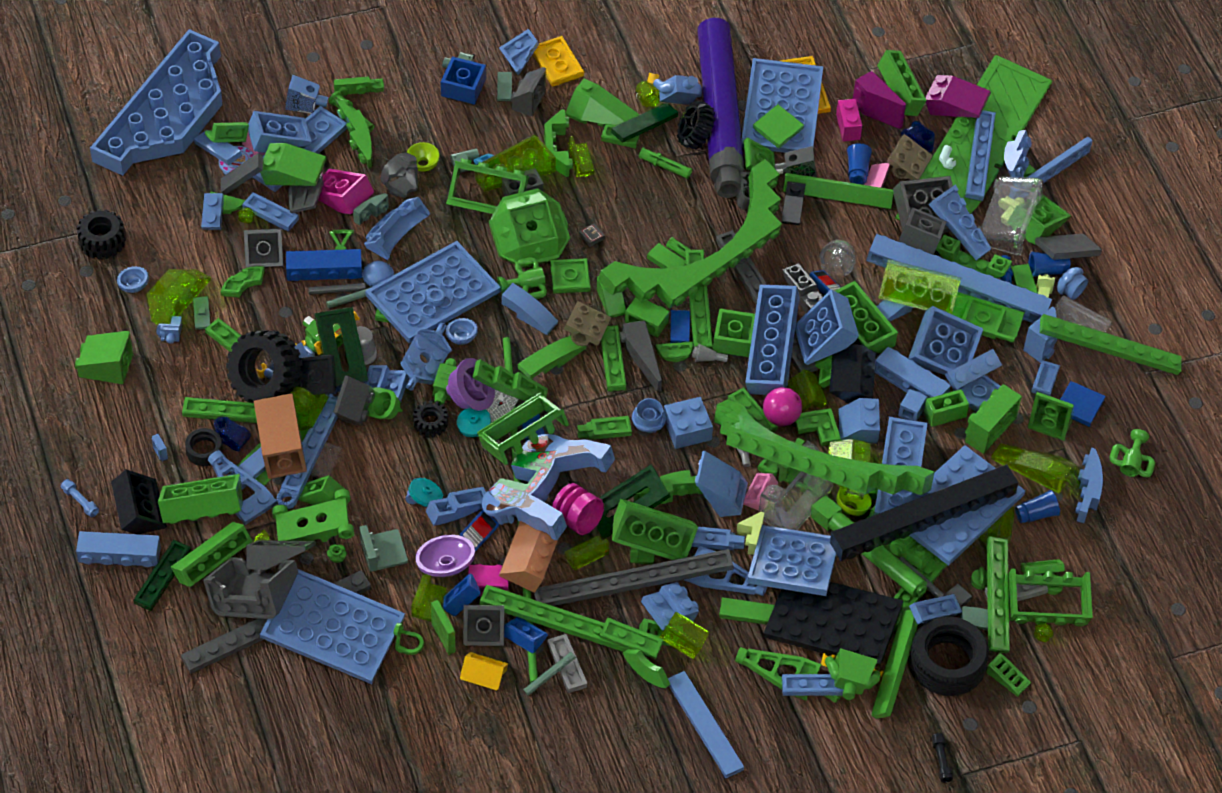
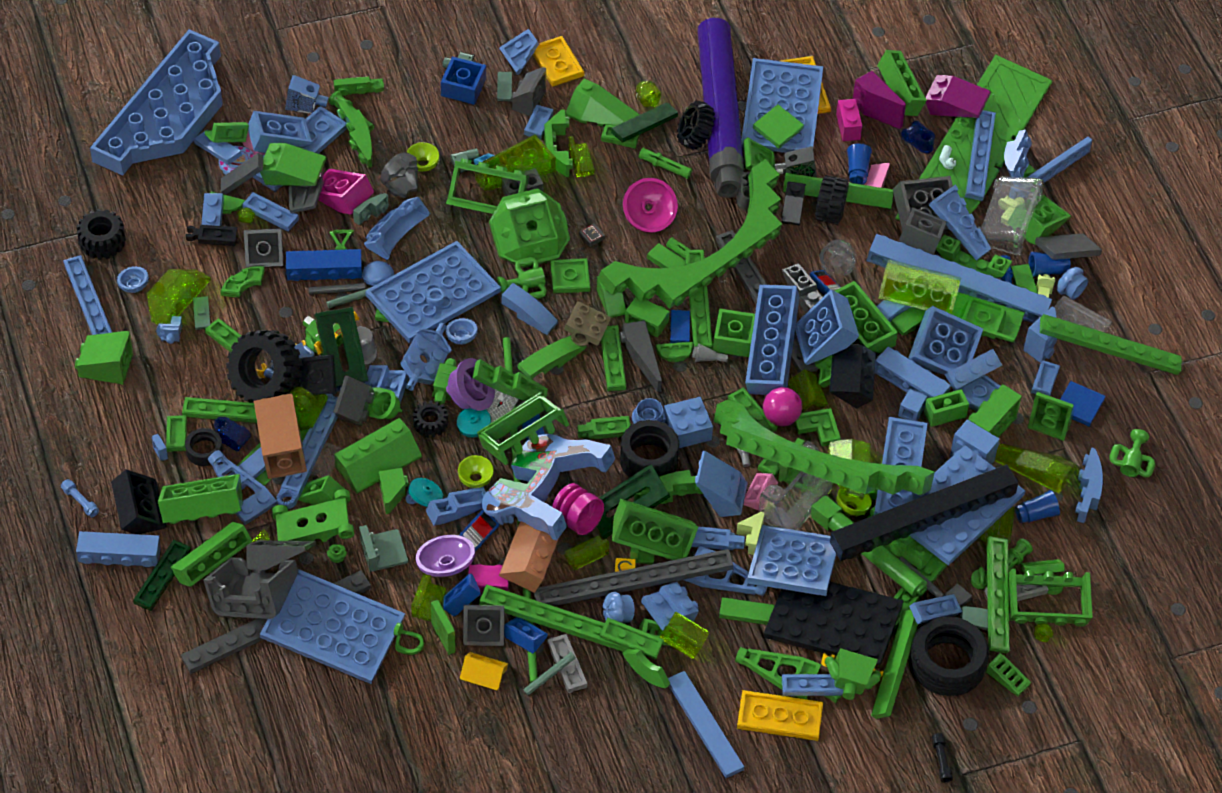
medium blue torso [647,72,703,105] -> none
medium blue slope [838,398,880,443] -> none
dark tan plate [886,134,933,180] -> none
none -> medium blue tile [63,255,112,335]
none -> bright green tile [166,415,187,452]
none -> black plate [185,225,238,246]
none -> bright green slope [334,418,422,494]
none -> bright green slope [379,468,409,514]
none -> lime piece [458,455,494,488]
none -> medium blue tile [524,105,553,140]
none -> medium blue piece [603,592,635,623]
none -> yellow tile [615,558,636,572]
none -> black tyre [620,420,680,478]
none -> dark pink dish [623,178,678,233]
none -> yellow tile [737,690,823,741]
none -> black tyre [815,175,849,224]
none -> bright green slope [890,303,926,336]
none -> medium blue brick [950,419,1000,465]
none -> bright green pin [986,539,1033,580]

